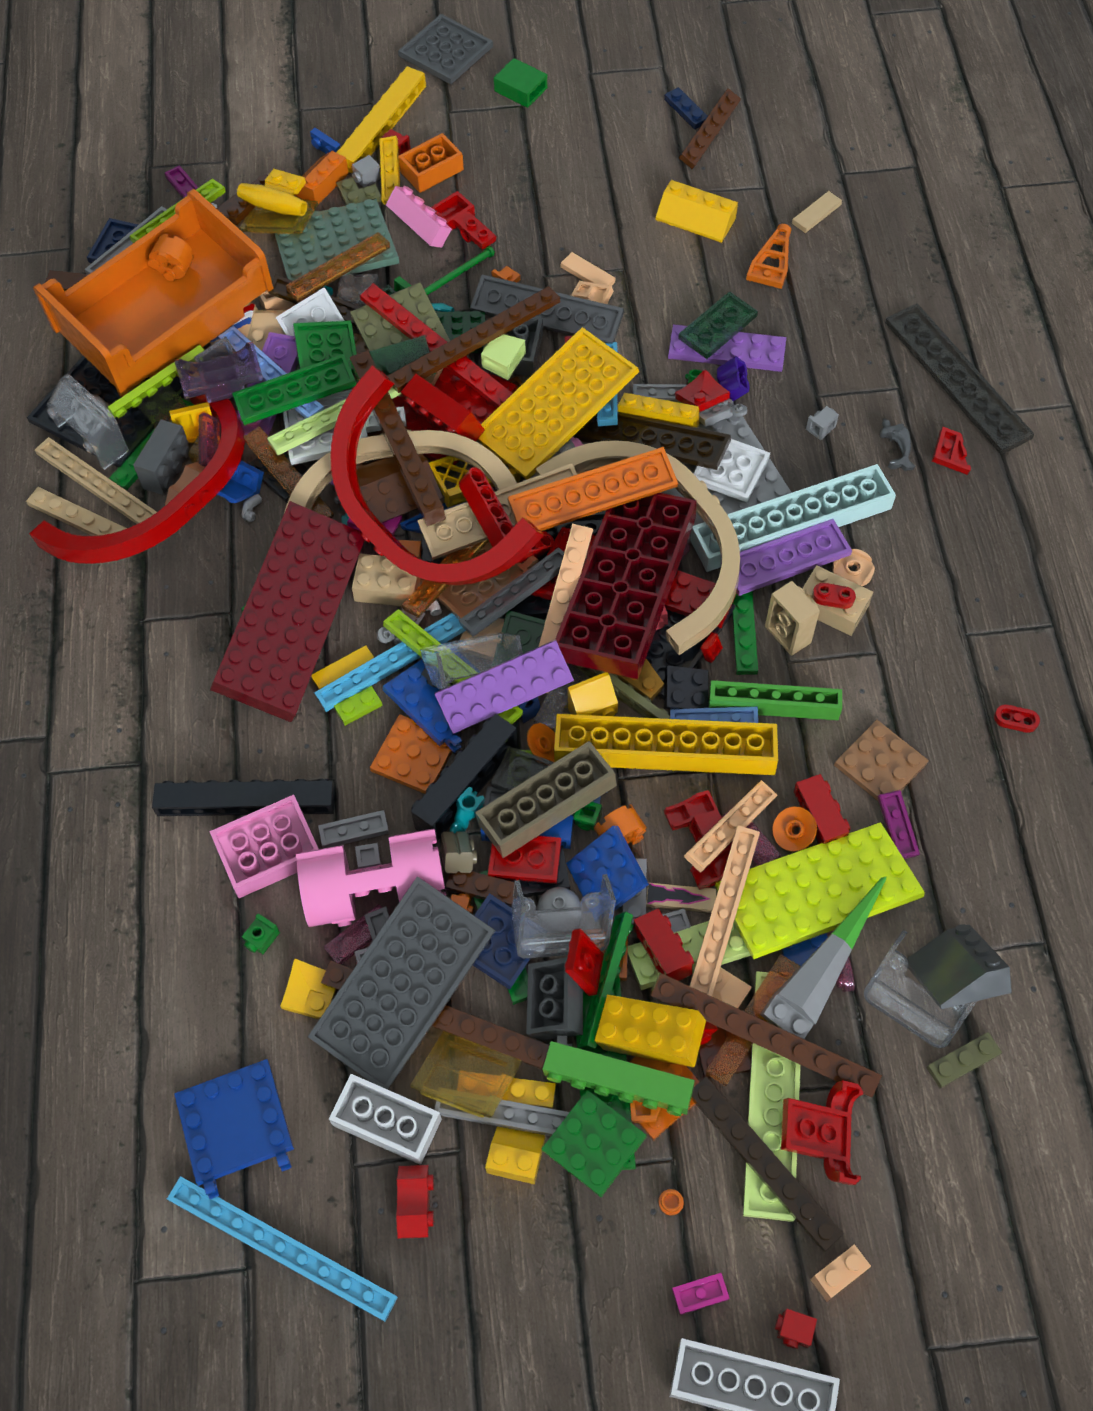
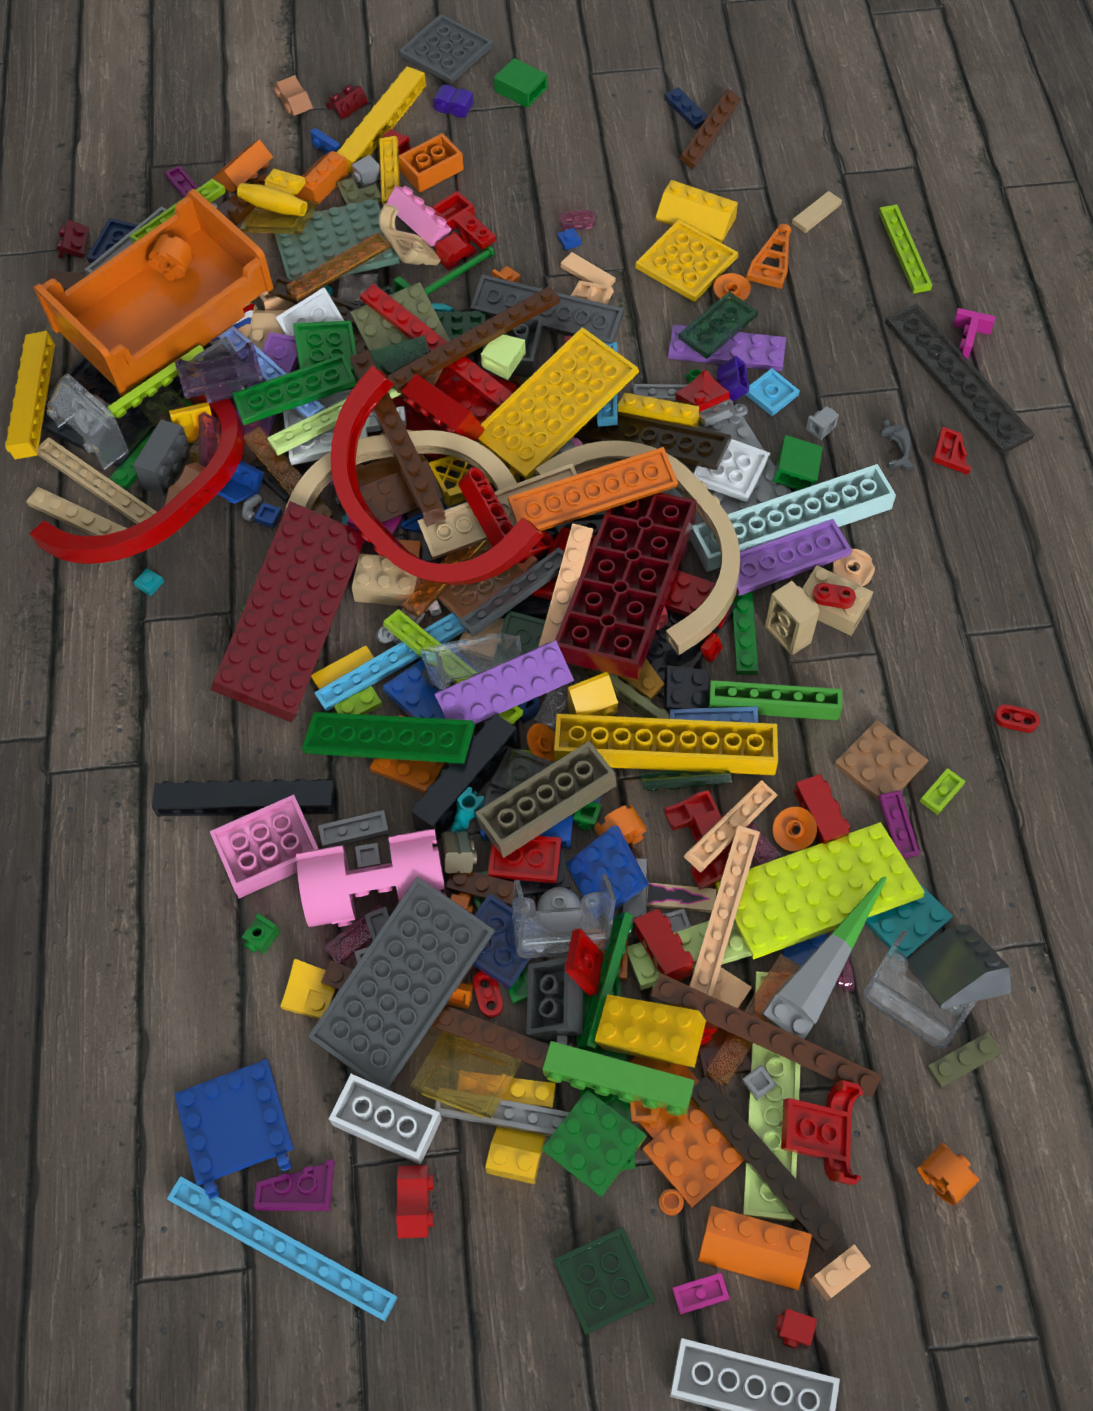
none -> yellow brick [5,331,55,460]
none -> dark red bracket [56,219,89,259]
none -> teal plate [133,568,164,596]
none -> orange slope [211,139,273,193]
none -> blue plate [254,502,282,528]
none -> magenta wing [254,1159,335,1211]
none -> nougat brick [273,75,313,116]
none -> green plate [301,712,475,764]
none -> dark red bracket [325,84,368,119]
none -> tan piece [379,204,441,266]
none -> dark purple brick [433,85,474,118]
none -> red cylinder [435,232,477,271]
none -> orange tile [447,982,473,1009]
none -> red plate [473,971,503,1018]
none -> dark green plate [554,1227,656,1336]
none -> blue plate [557,227,581,251]
none -> clear pink plate [560,210,596,230]
none -> yellow plate [635,219,738,302]
none -> clear green plate [640,771,731,791]
none -> orange plate [642,1103,745,1209]
none -> orange slope [698,1206,812,1291]
none -> orange dish [713,273,751,303]
none -> light grey tile [742,1065,777,1100]
none -> medium azure plate [745,368,800,416]
none -> green brick [772,435,823,490]
none -> teal plate [865,883,953,962]
none -> lime plate [879,205,932,293]
none -> orange brick [917,1143,979,1206]
none -> lime plate [920,768,966,815]
none -> dark pink bracket [953,308,996,360]

